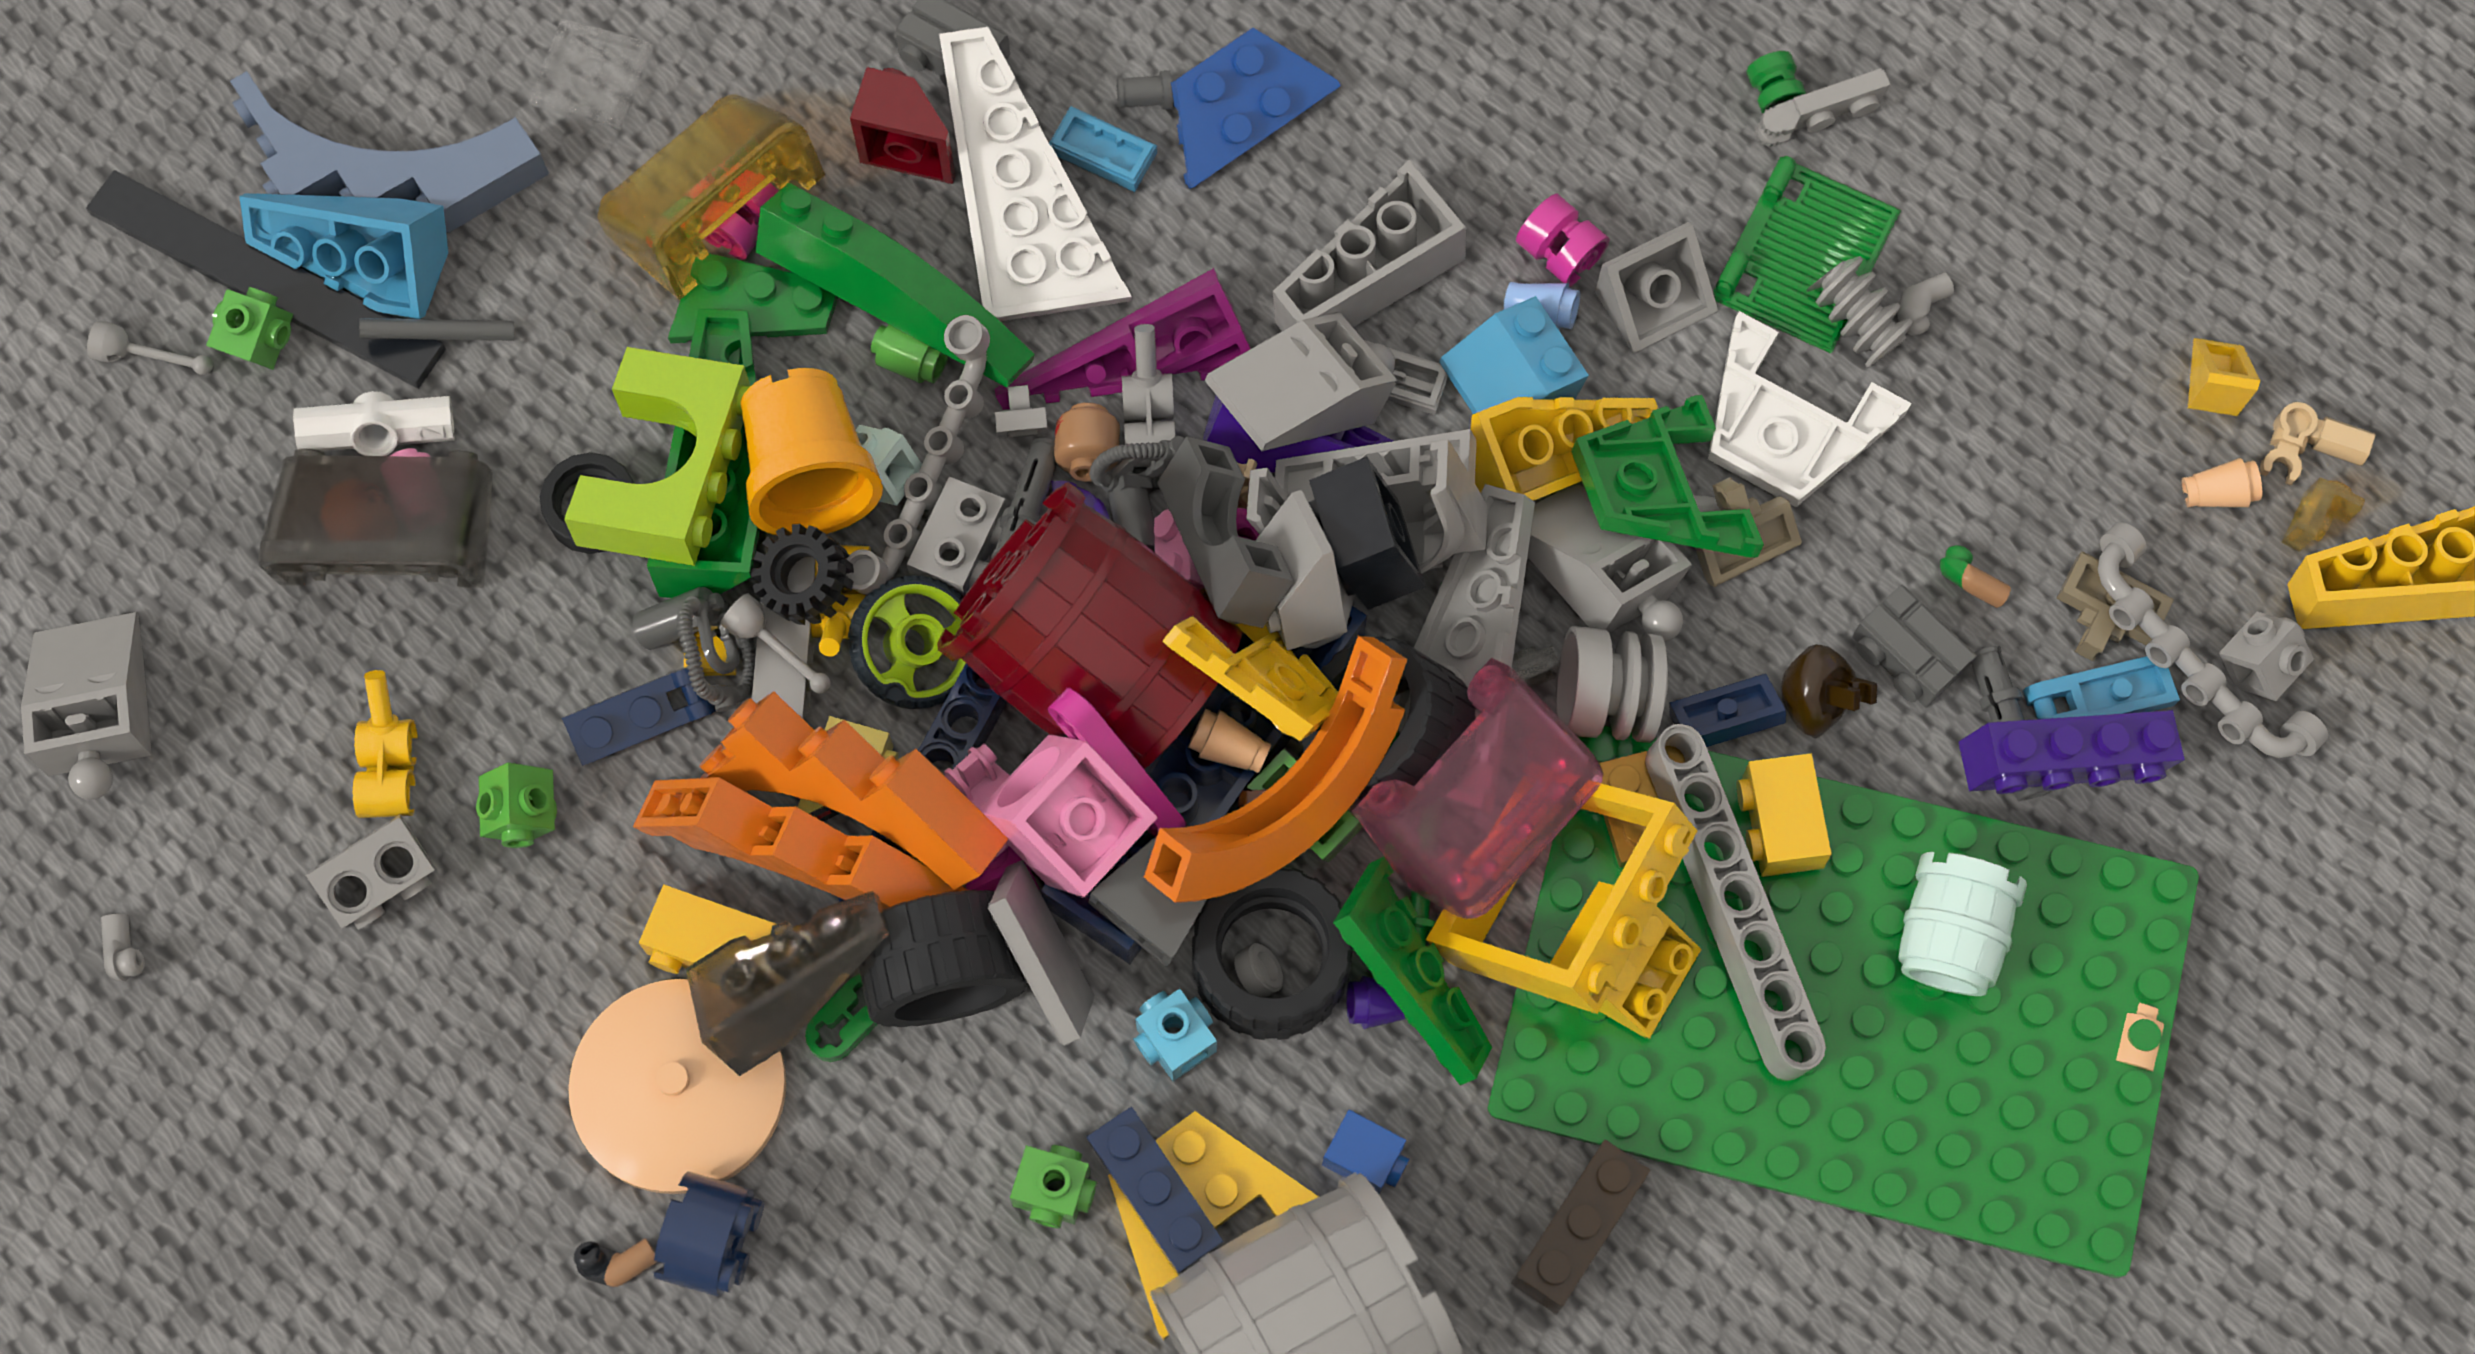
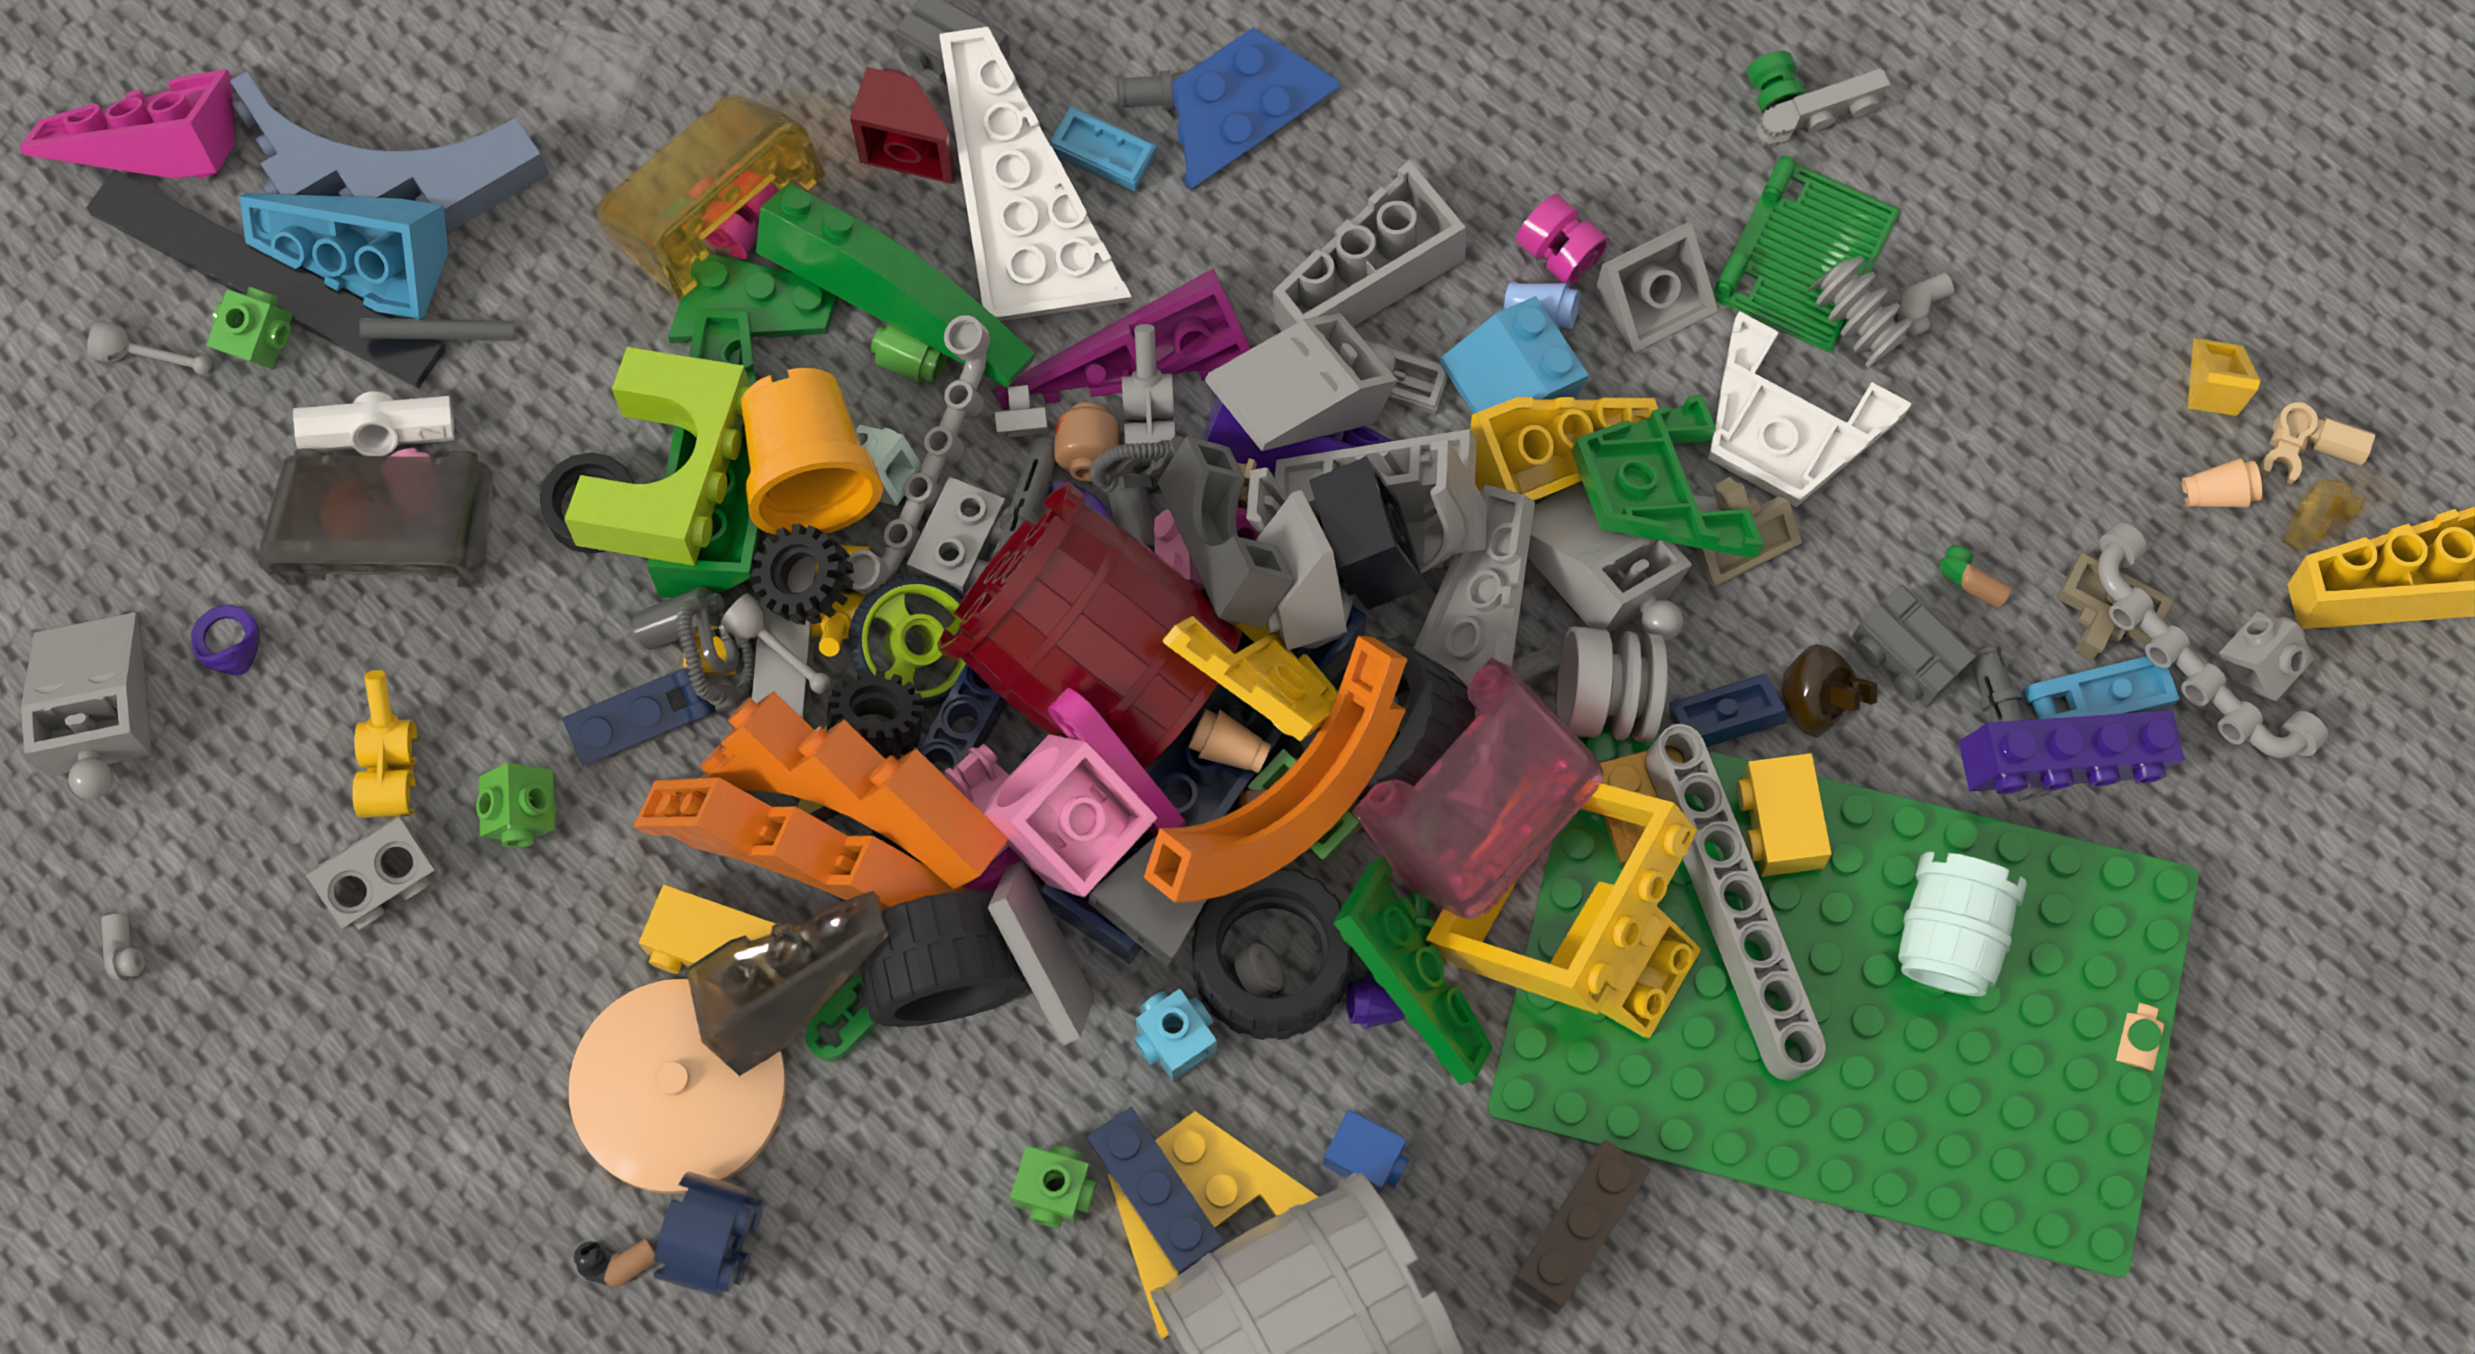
none -> dark pink wedge [19,69,235,178]
none -> dark purple piece [191,605,260,675]
none -> black tyre [826,670,924,760]

